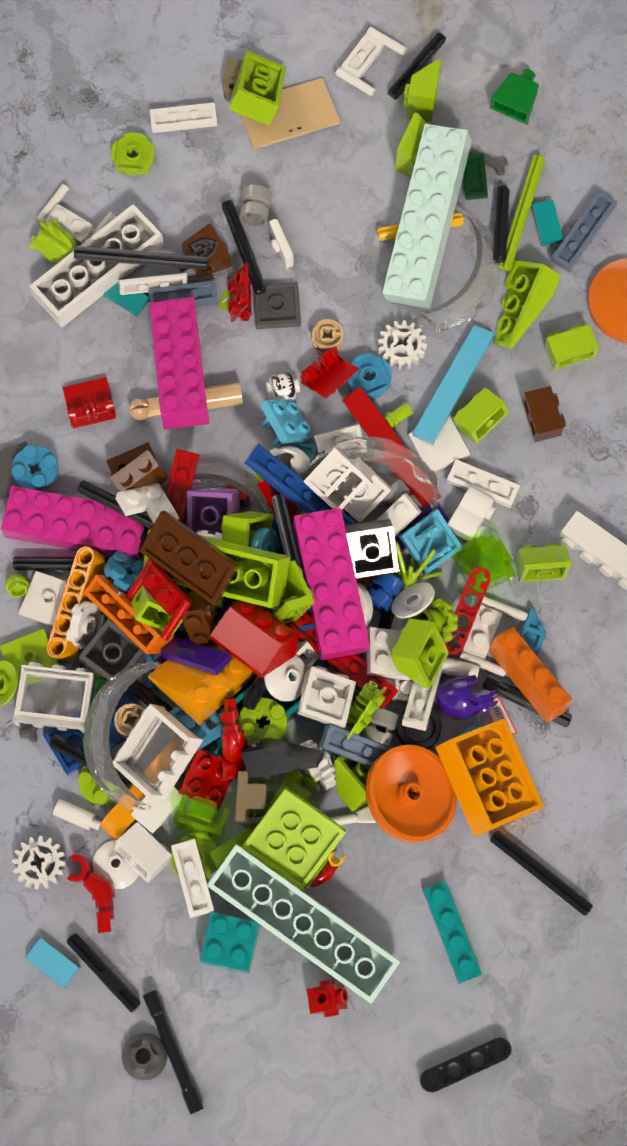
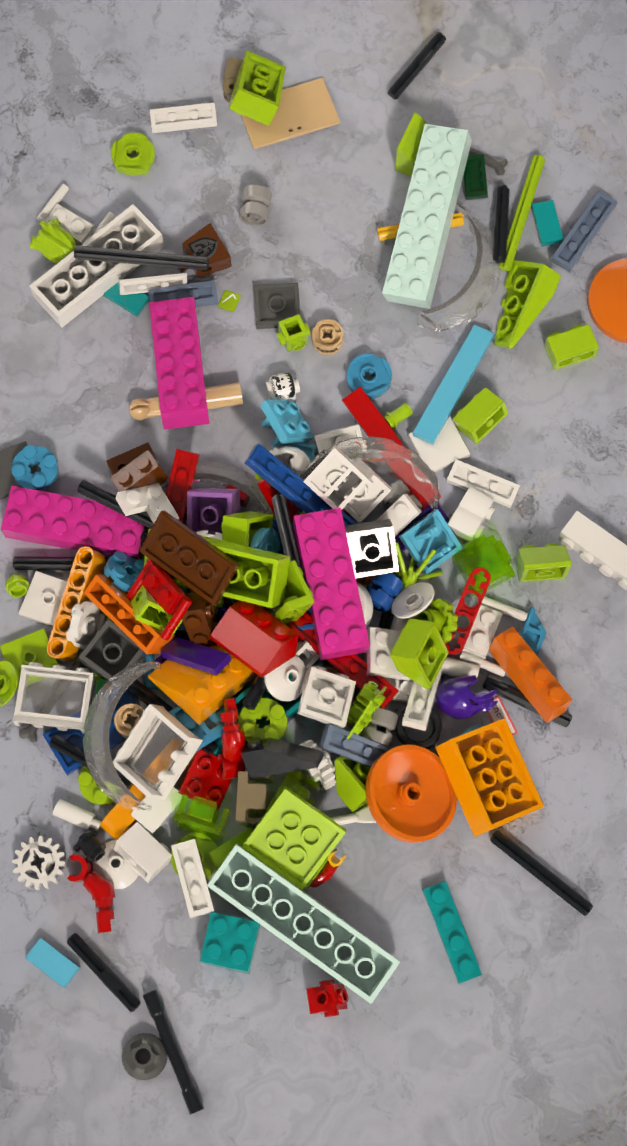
red hinge [62,377,117,429] -> none
black axle [222,200,266,295] -> none
red hinge [227,263,252,322] -> none
white plate [269,219,294,269] -> none
red hinge [300,347,359,399] -> none
white plate [335,27,407,97] -> none
white gear [378,320,427,370] -> none
lime slope [403,60,441,122] -> none
black beam [420,1038,512,1093] -> none
green torso [490,69,539,125] -> none
reddish brown brick [522,386,566,442] -> none
none -> black brick [73,829,106,862]
none -> lime brick [276,314,311,352]

